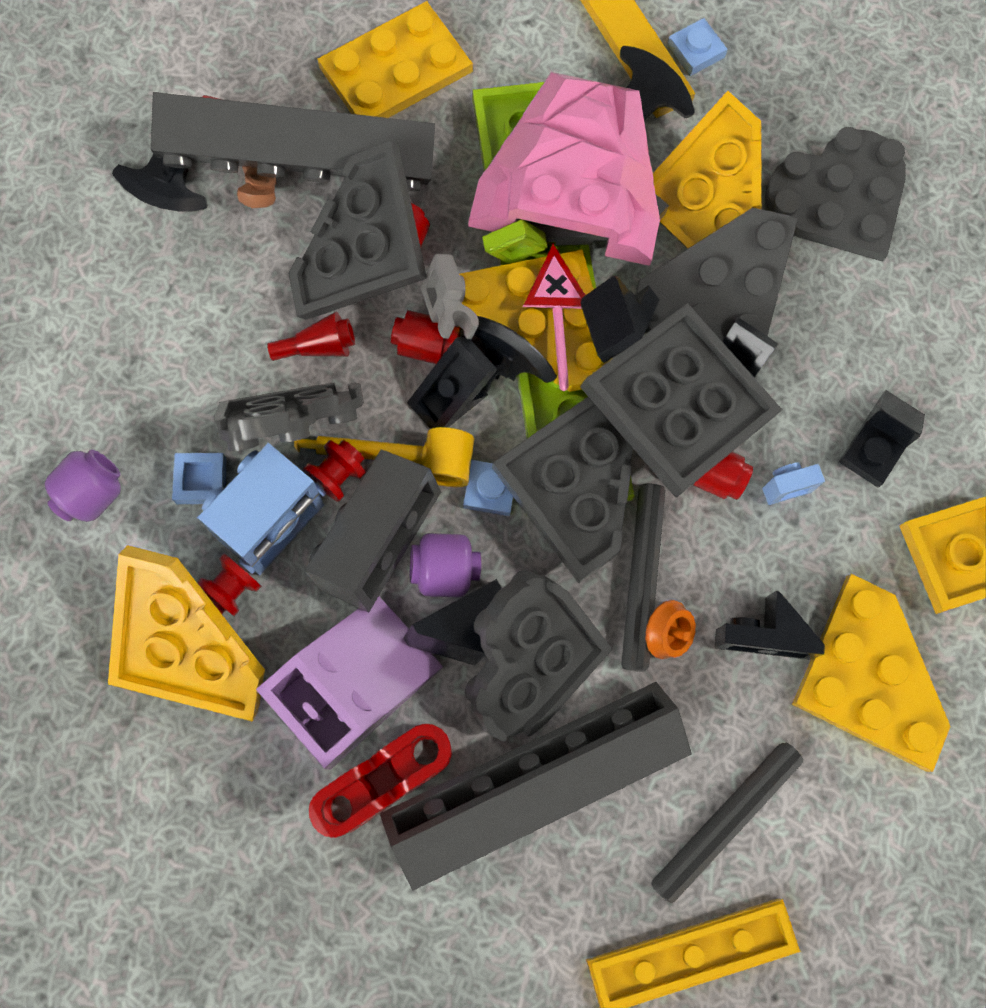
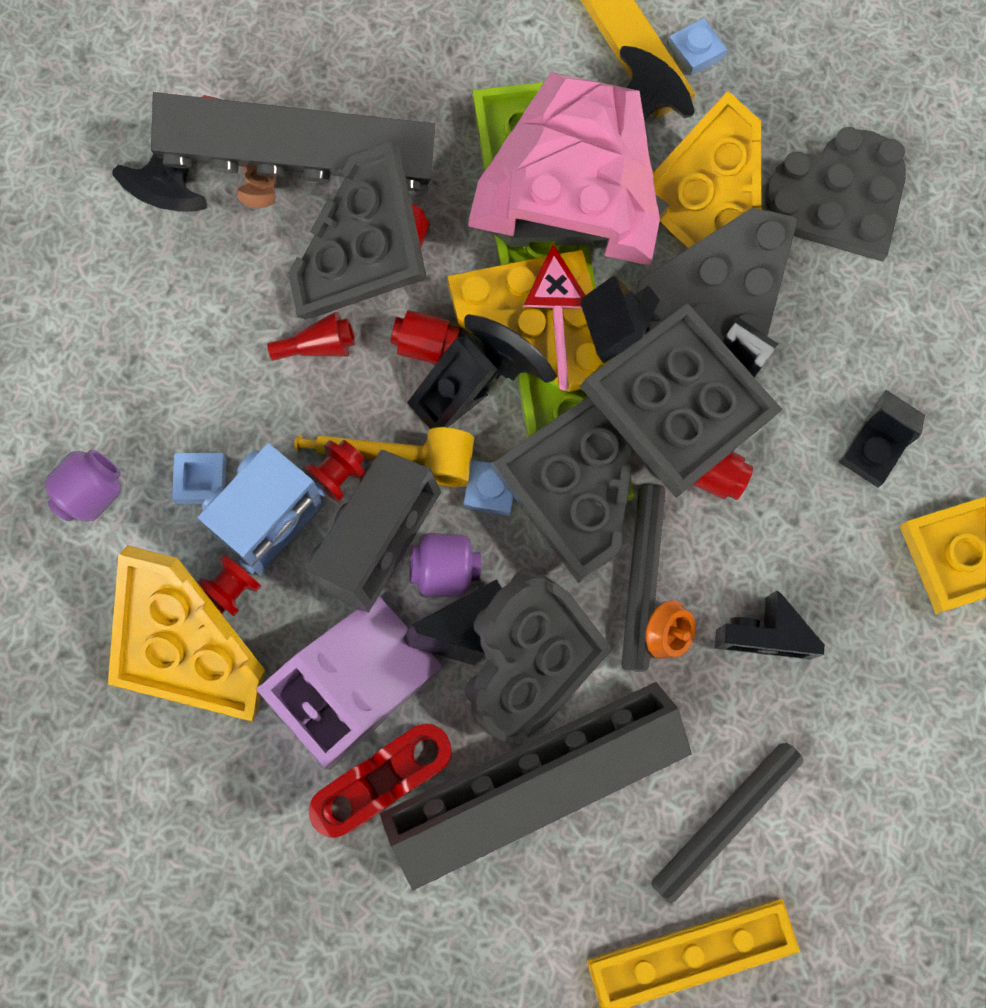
dark grey plate [214,382,364,451] -> none
yellow plate [317,1,473,118] -> none
light grey plate [421,254,479,339] -> none
lime tile [482,219,548,264] -> none
light blue plate [762,462,825,505] -> none
yellow plate [792,574,951,772] -> none

